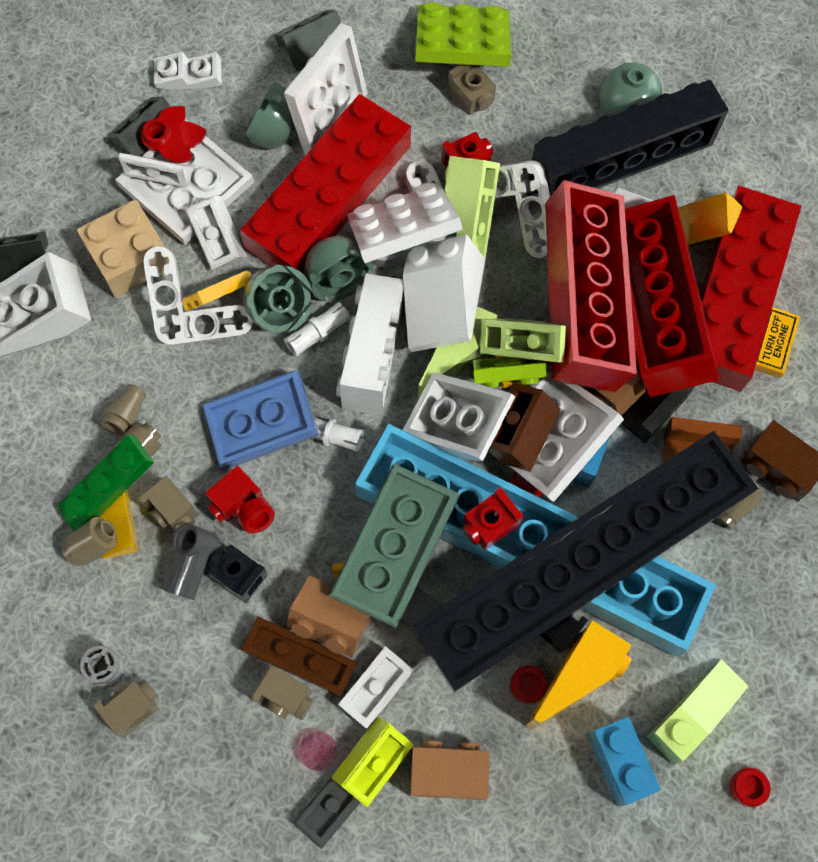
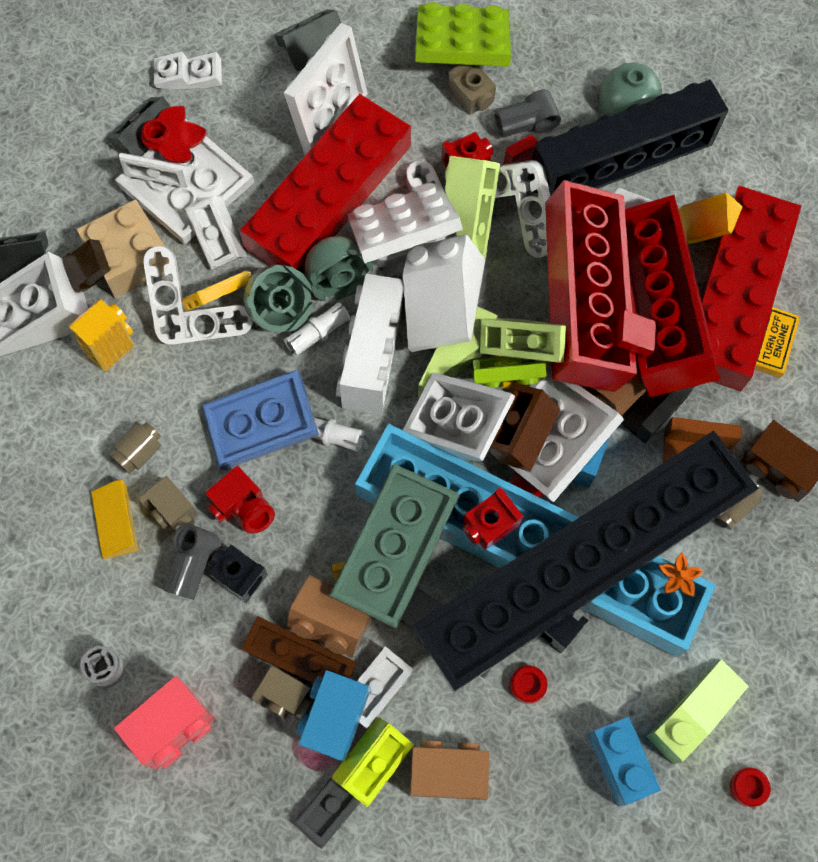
green plate [56,434,155,531] -> none
dark tan brick [62,517,117,566] -> none
dark tan brick [93,679,159,738] -> none
dark tan cone [100,384,146,437] -> none
sand green cylinder [244,82,297,149] -> none
yellow slope [526,620,632,730] -> none
none -> dark brown tile [63,239,110,293]
none -> yellow brick [68,299,134,371]
none -> coral brick [114,676,215,770]
none -> dark azure brick [296,670,371,761]
none -> dark grey piece [494,89,561,138]
none -> red tile [503,135,538,165]
none -> tile [616,310,656,357]
none -> orange plant [658,552,703,597]

